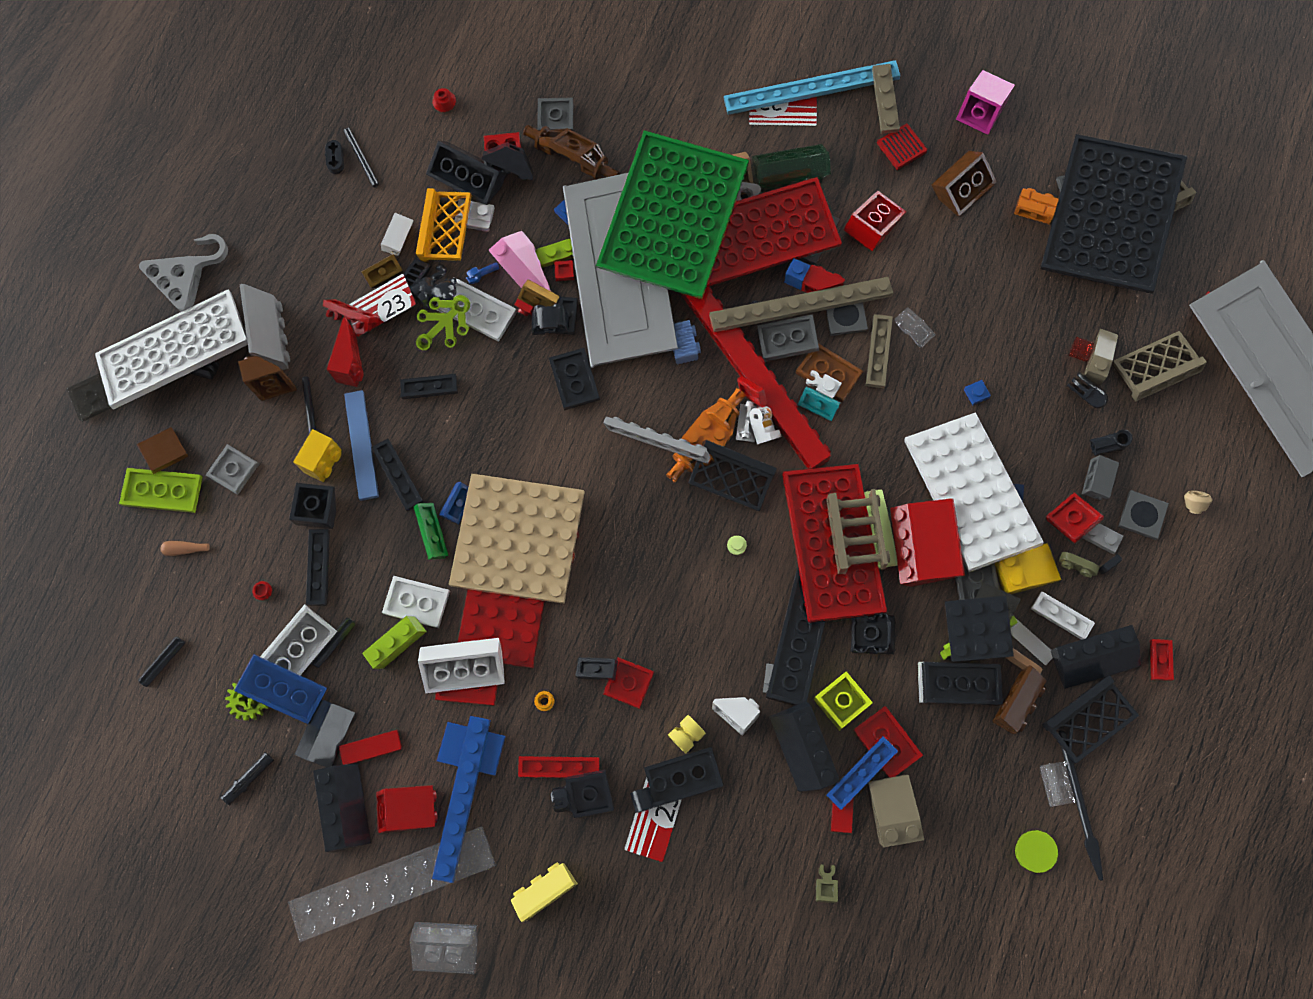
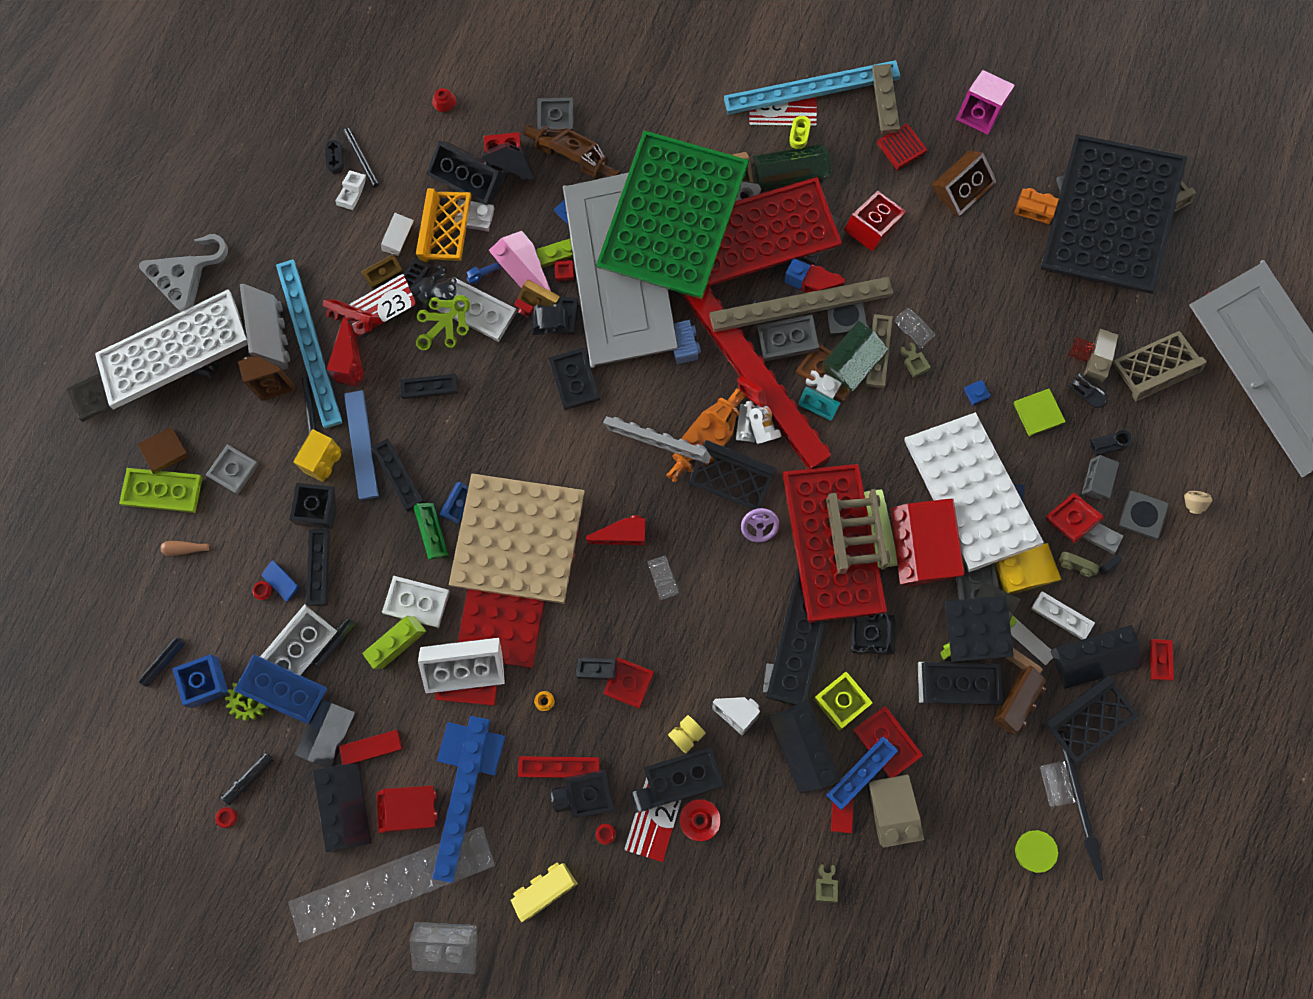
yellowish green plate [727,536,747,555] -> none
none -> blue brick [172,654,229,708]
none -> red tile [215,807,237,828]
none -> blue slope [262,560,302,602]
none -> medium azure plate [276,259,343,429]
none -> white slope [335,170,366,210]
none -> red slope [586,515,646,545]
none -> red plate [595,824,616,845]
none -> clear slope [647,555,679,600]
none -> red dish [680,799,721,841]
none -> lavender piece [741,508,779,542]
none -> neon yellow plate [789,116,811,149]
none -> slope [823,321,888,392]
none -> olive plate [900,342,931,378]
none -> lime tile [1013,389,1066,437]

